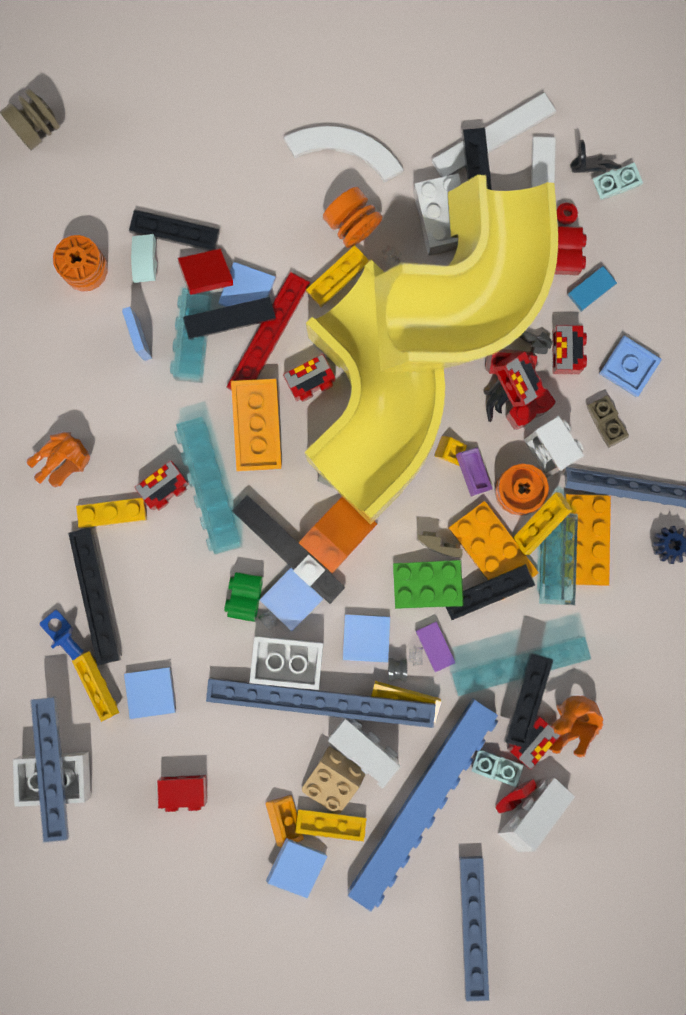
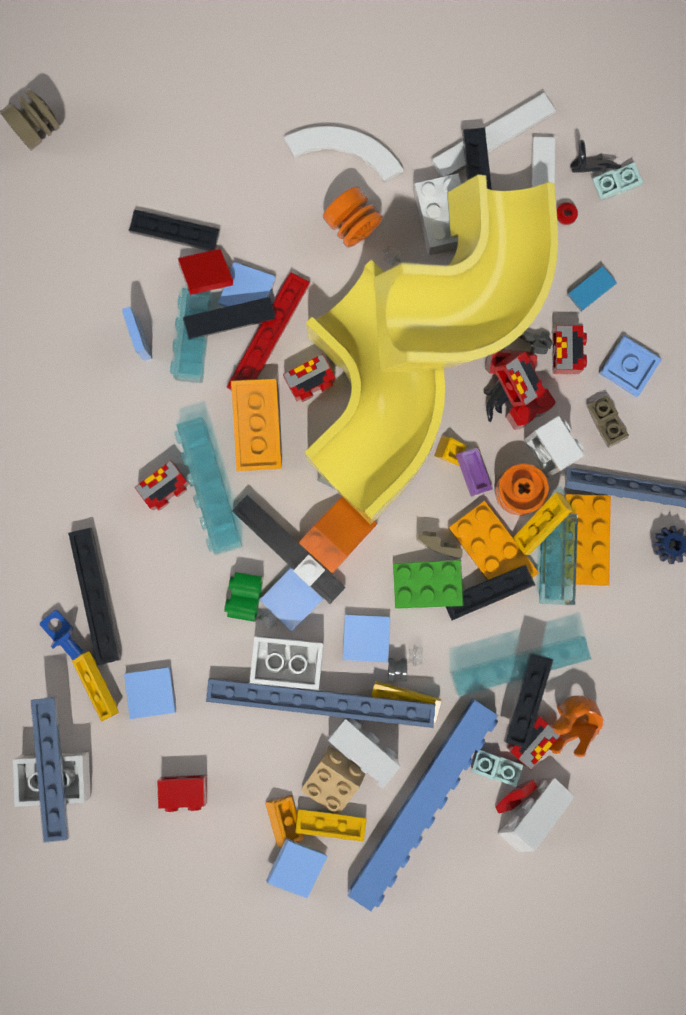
orange piece [27,432,90,487] -> none
orange wheel [53,235,108,291] -> none
yellow plate [76,498,147,529] -> none
light aqua slope [131,234,157,283] -> none
yellow plate [306,245,369,308] -> none
medium lavender tile [416,621,455,672] -> none
sand blue plate [459,856,489,1001] -> none
red brick [554,226,587,275] -> none

